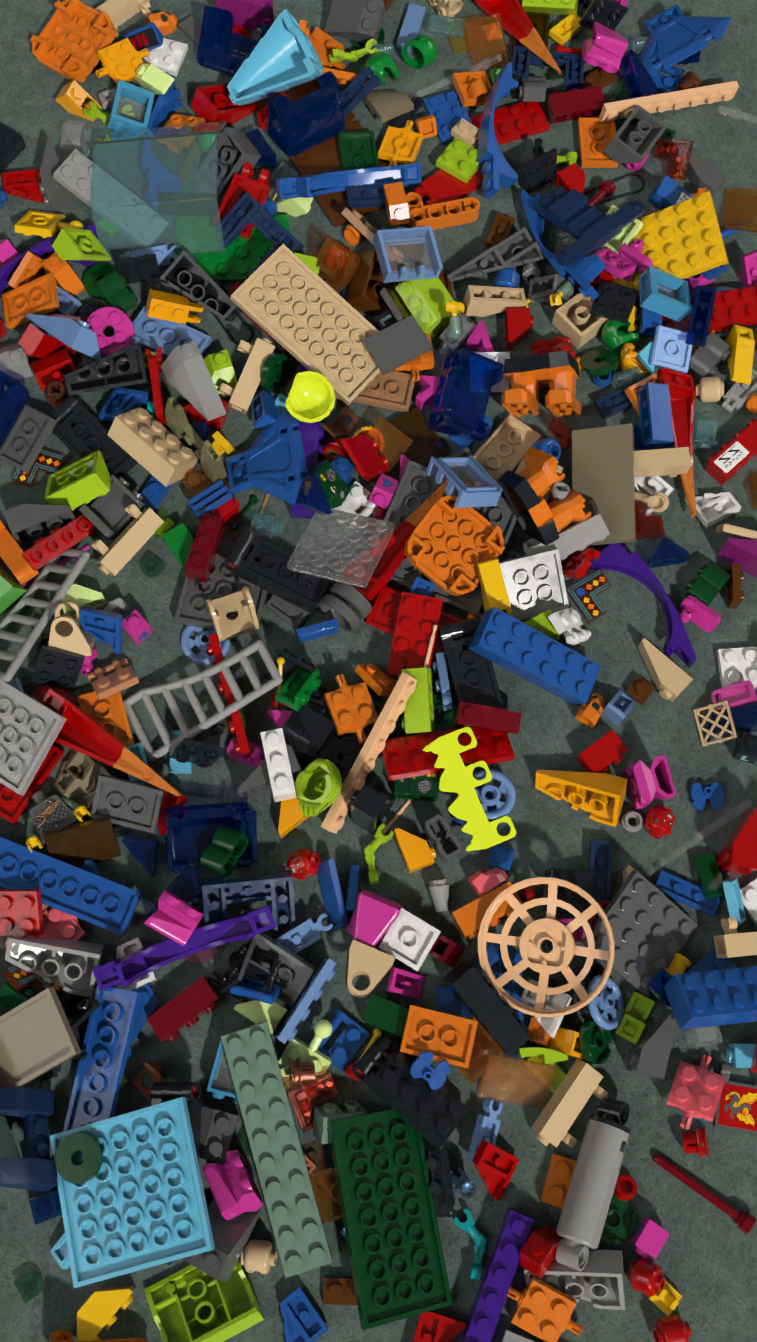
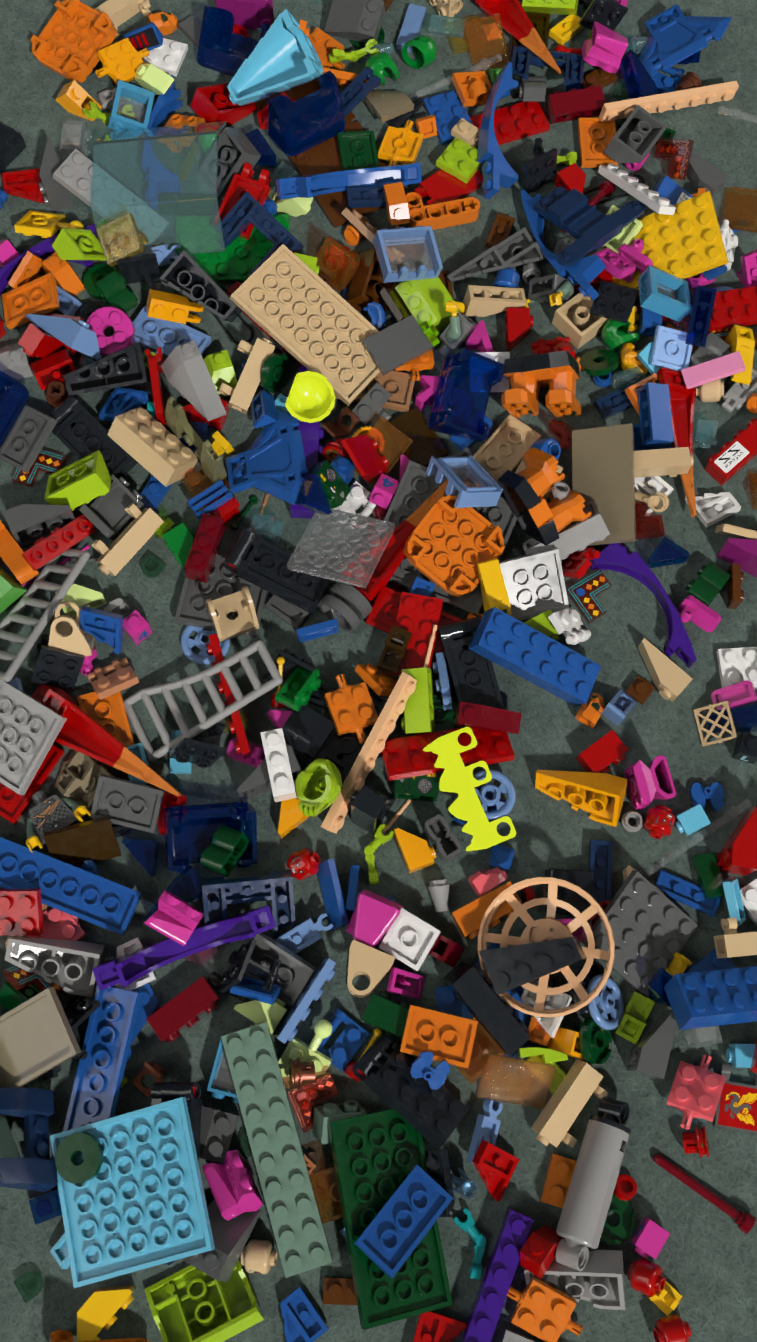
none -> clear yellow bracket [97,213,149,267]
none -> dark grey plate [352,382,392,425]
none -> blue plate [354,1165,453,1279]
none -> blue piece [363,301,386,331]
none -> dark brown slope [377,625,412,675]
none -> clear neon green plate [420,321,440,346]
none -> black wedge [479,936,586,995]
none -> white plate [598,163,676,215]
none -> medium azure brick [675,804,711,836]
none -> bright pink tile [681,351,745,390]
none -> white plate [719,219,738,271]

